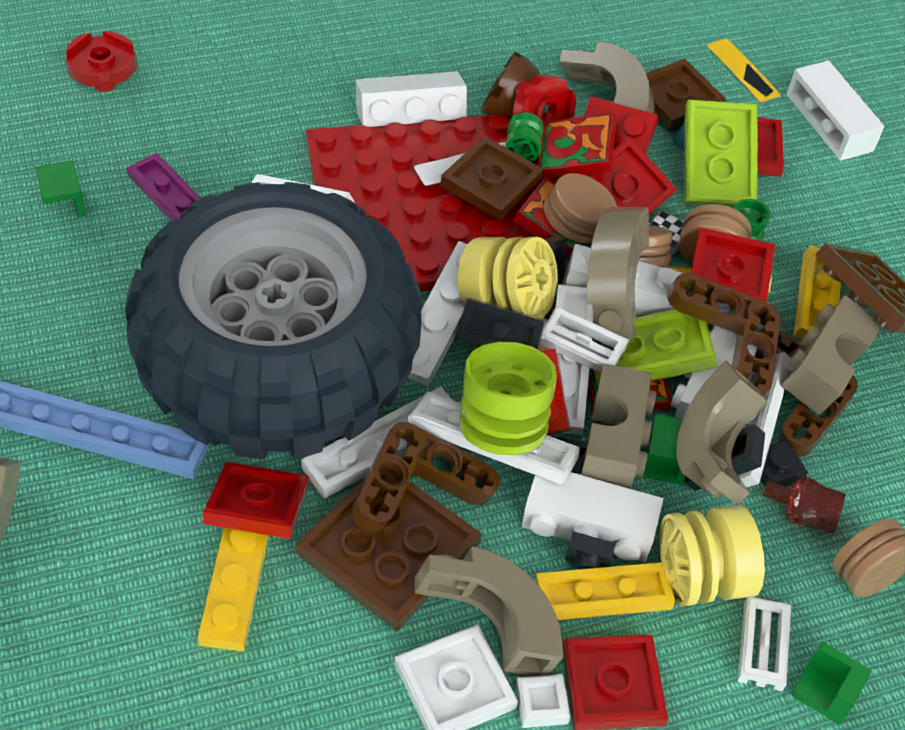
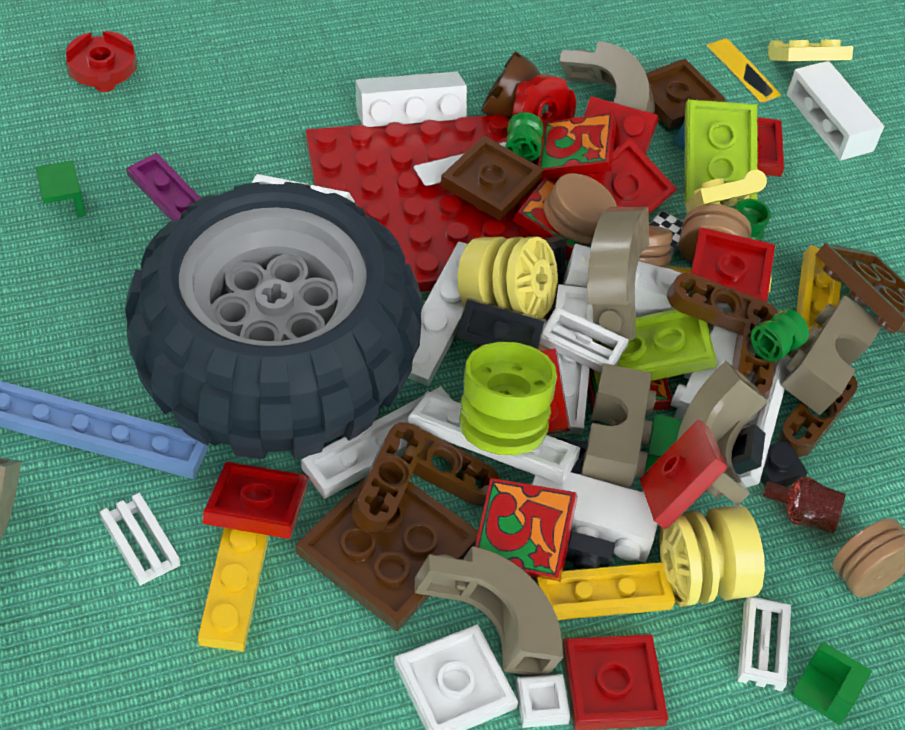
none -> white tile [99,493,180,586]
none -> tile [475,478,578,582]
none -> red plate [639,419,728,529]
none -> light yellow plate [685,170,767,214]
none -> green wheel [751,309,809,362]
none -> light yellow plate [768,39,853,61]

